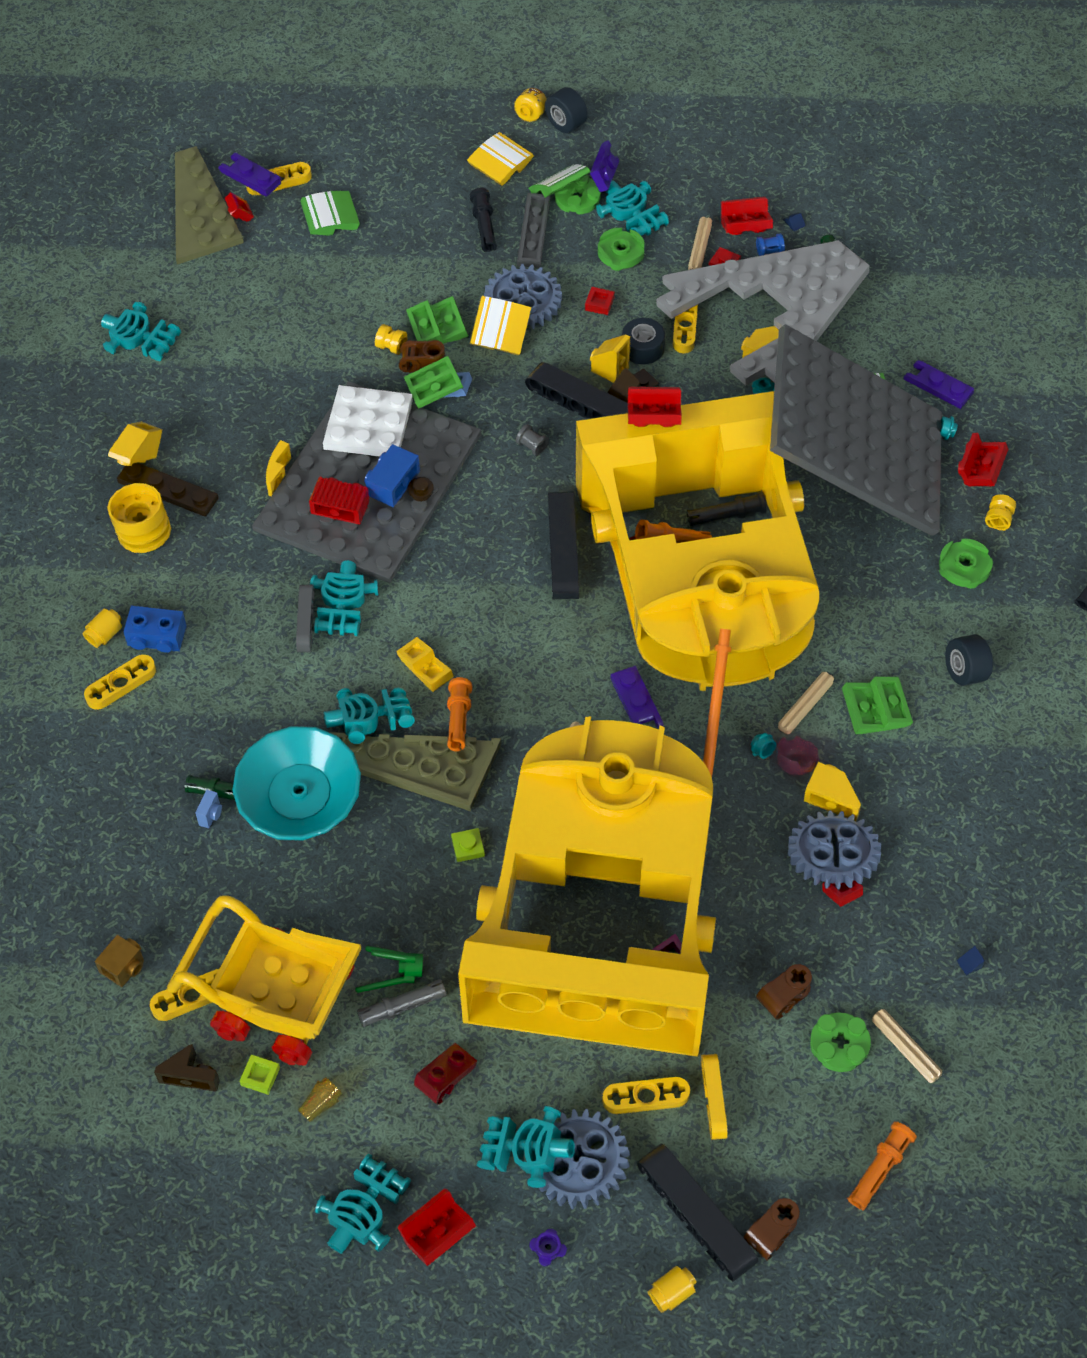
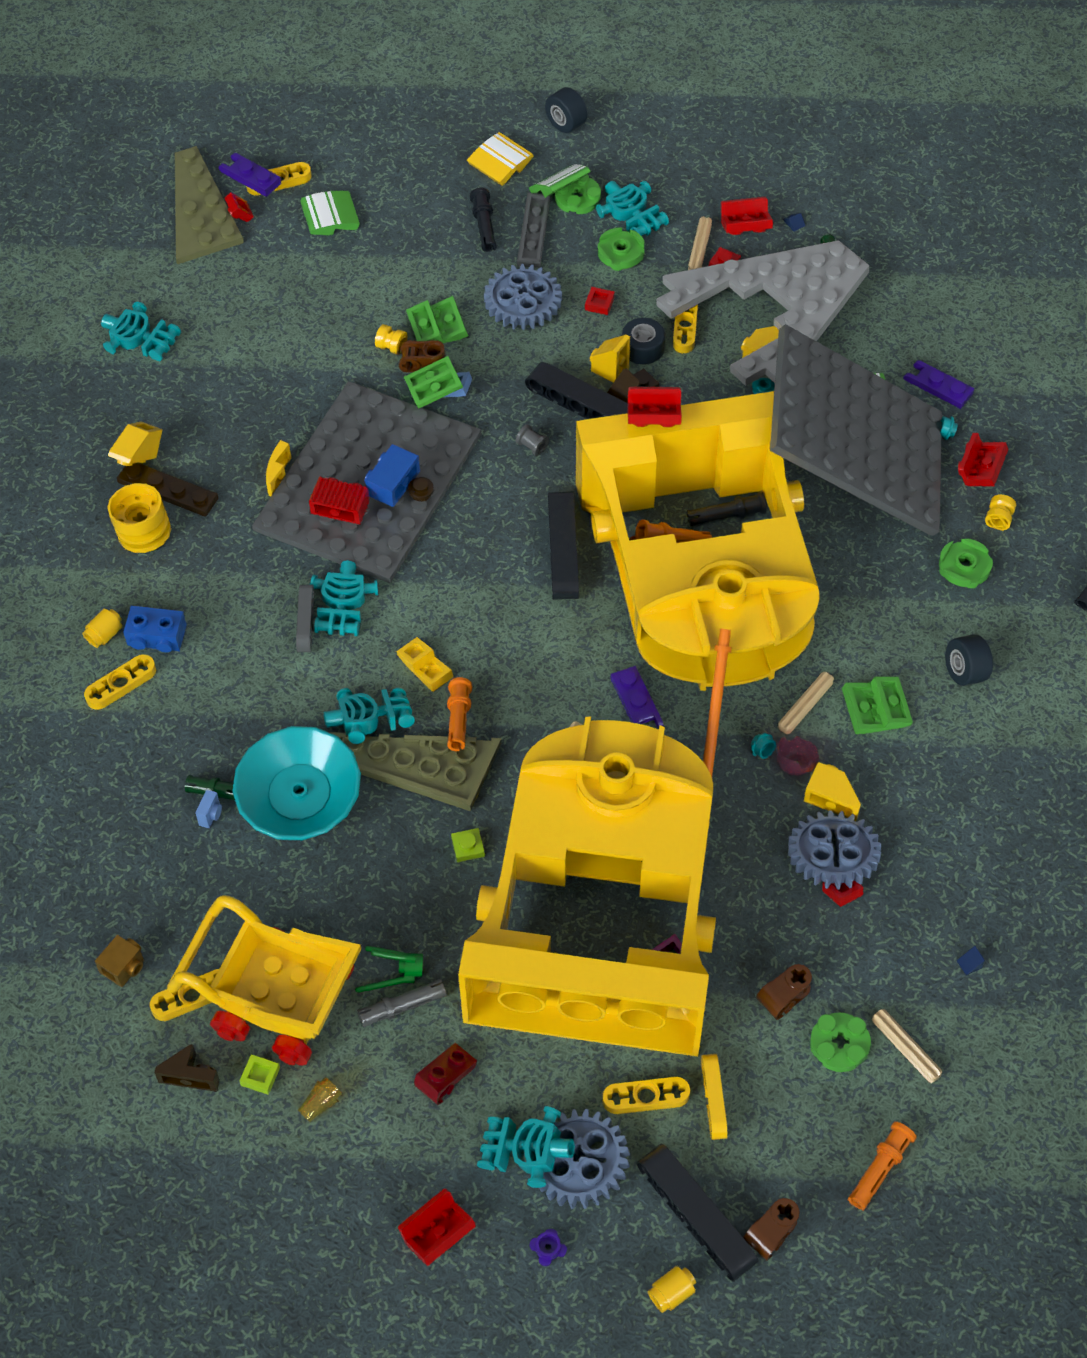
teal piece [315,1153,411,1254] -> none
white plate [323,385,413,456] -> none
yellow slope [470,296,531,355] -> none
yellow head [514,88,547,122] -> none
dark purple hinge [590,140,620,192] -> none
blue bush [756,233,785,256] -> none

